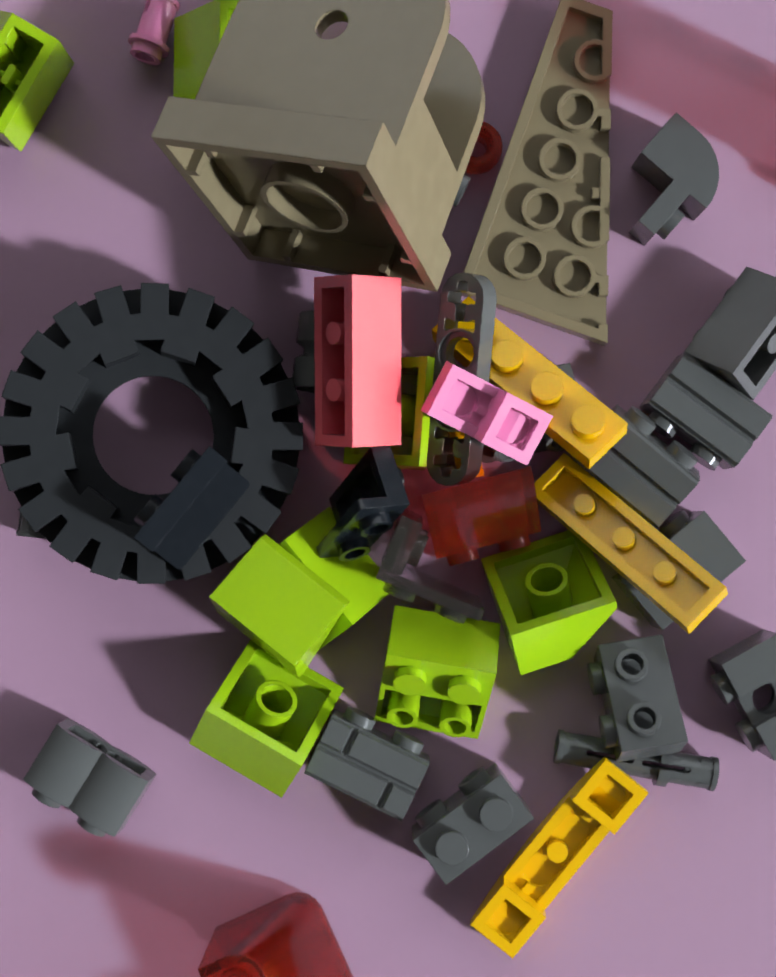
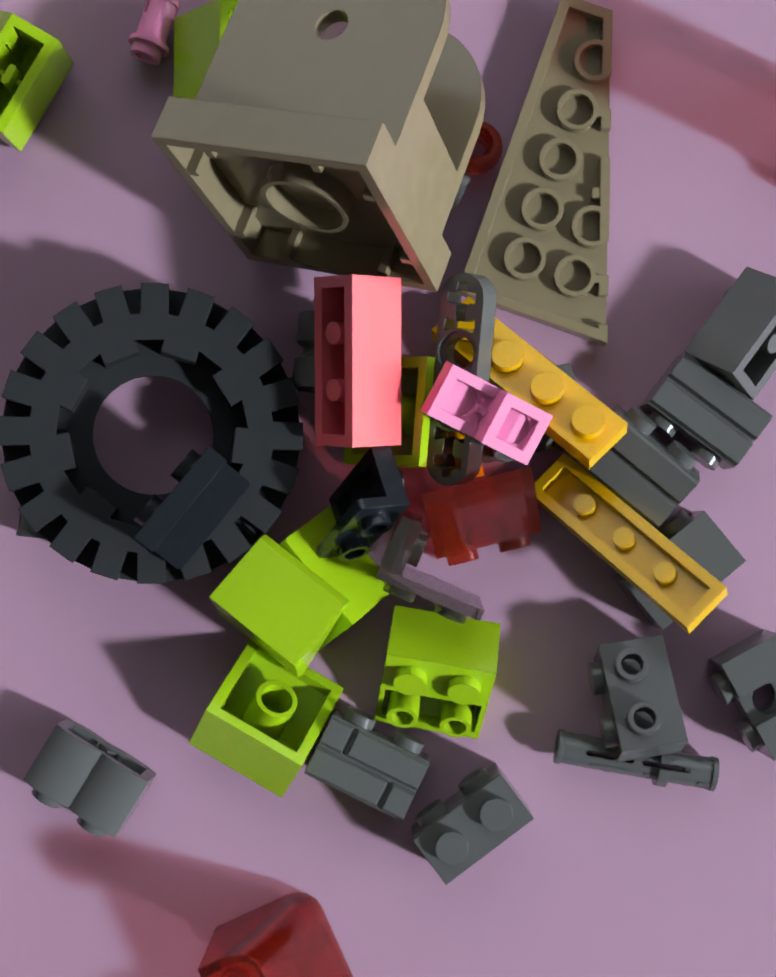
yellow slope [470,757,649,959] -> none
lime slope [481,530,617,675] -> none
dark grey brick [629,112,719,246] -> none

